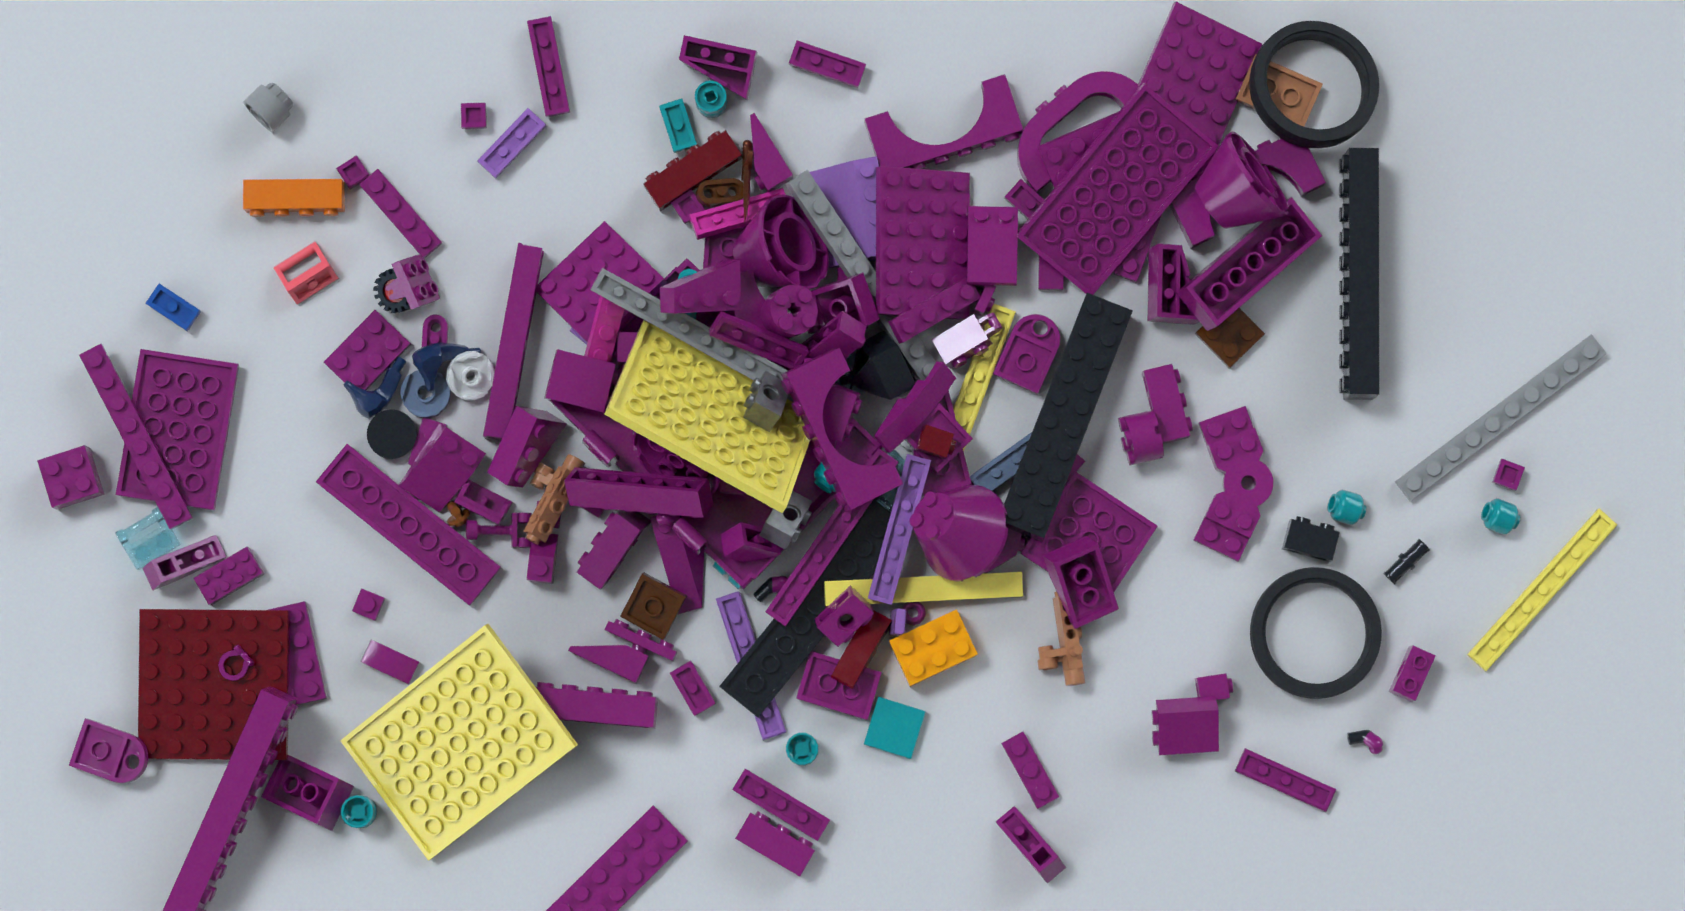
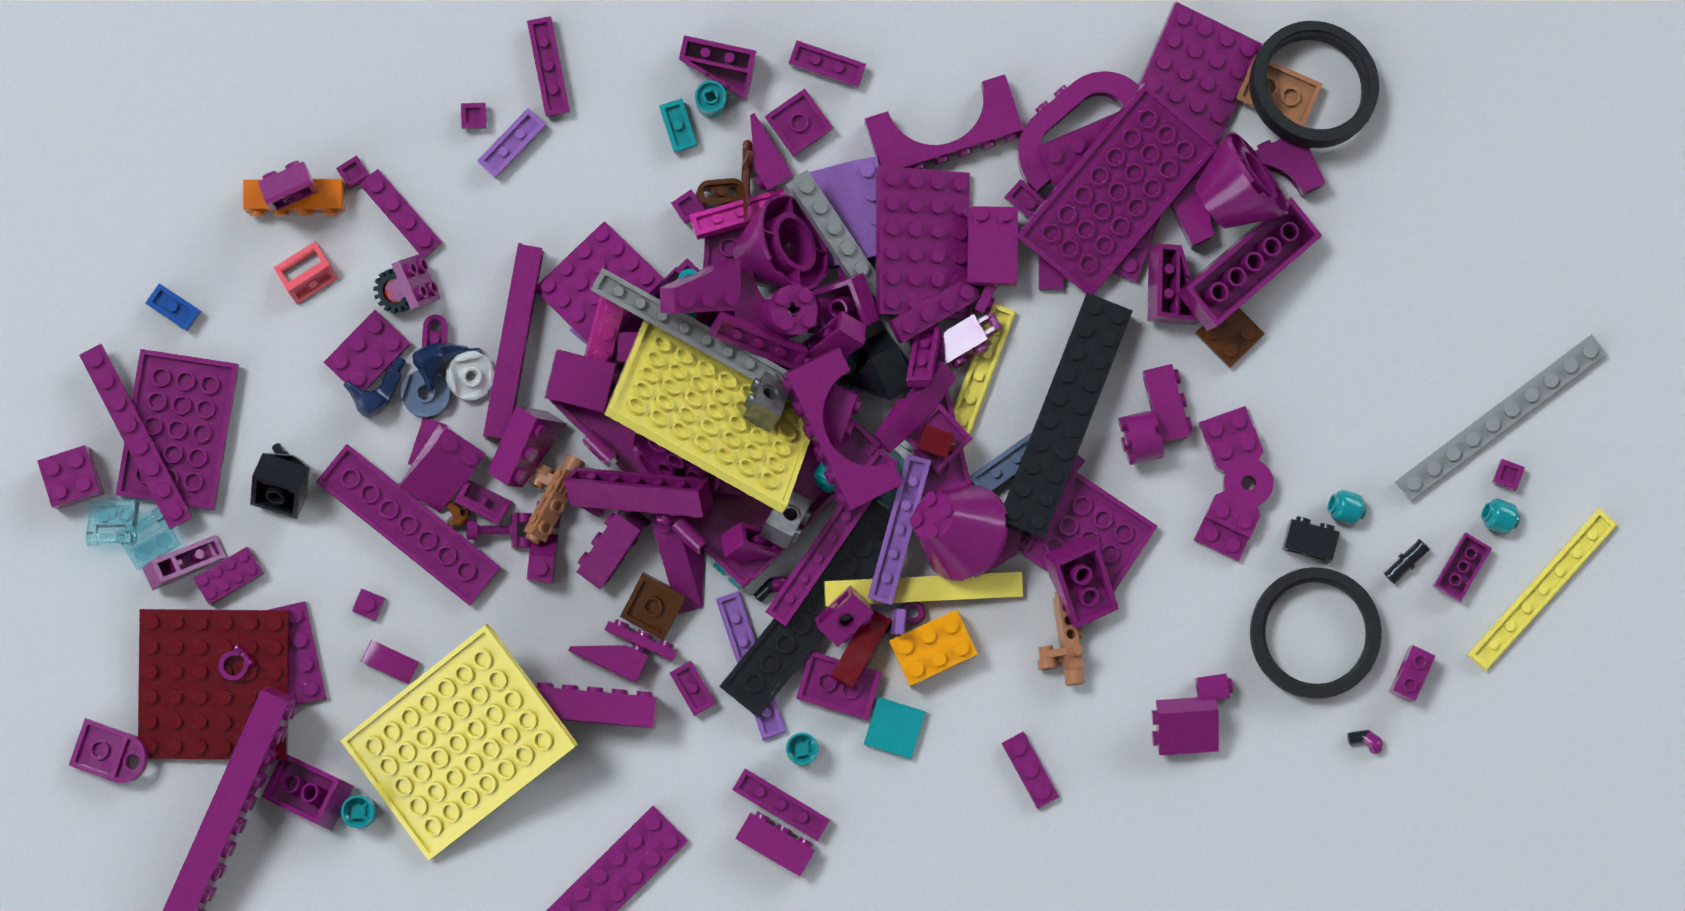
light grey piece [243,83,293,132] -> none
black piece [367,409,416,459] -> none
dark red brick [643,130,742,212] -> none
magenta plate [993,314,1060,395] -> none
magenta slope [996,806,1066,883] -> none
magenta tile [1235,748,1336,812] -> none
black brick [1339,148,1379,400] -> none
none -> clear light blue plate [86,500,140,546]
none -> black piece [250,443,310,519]
none -> magenta slope [258,161,319,212]
none -> magenta plate [765,88,833,157]
none -> magenta plate [906,325,941,387]
none -> magenta piece [1432,532,1492,602]

